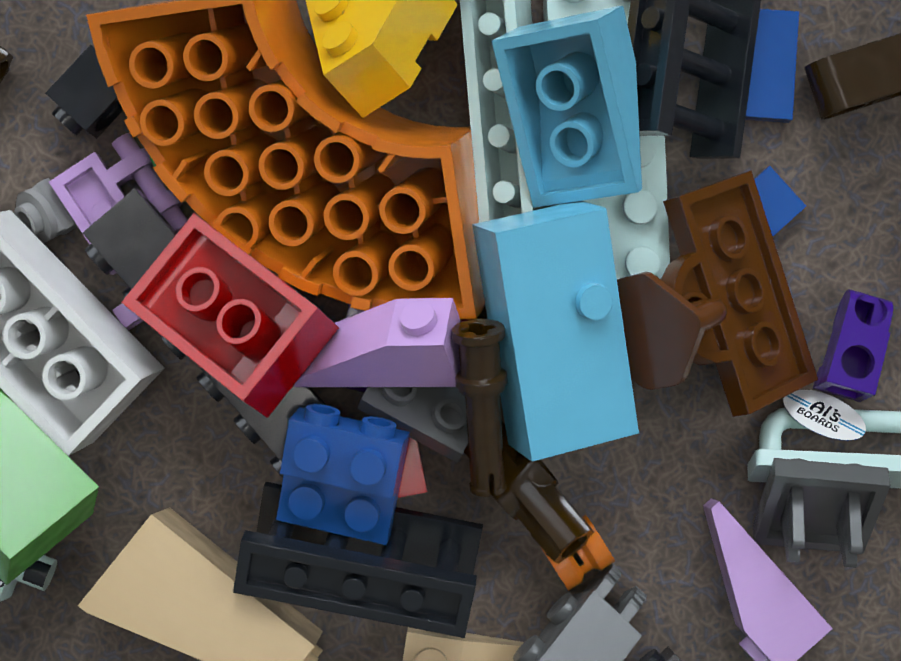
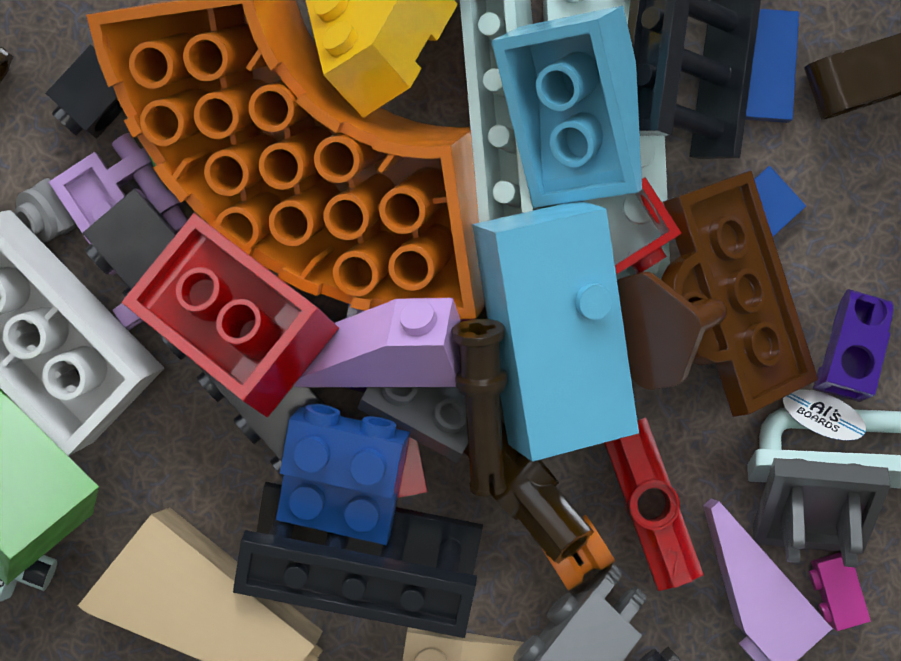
none -> red piece [604,417,704,591]
none -> red bracket [615,177,681,275]
none -> dark pink piece [808,552,871,631]

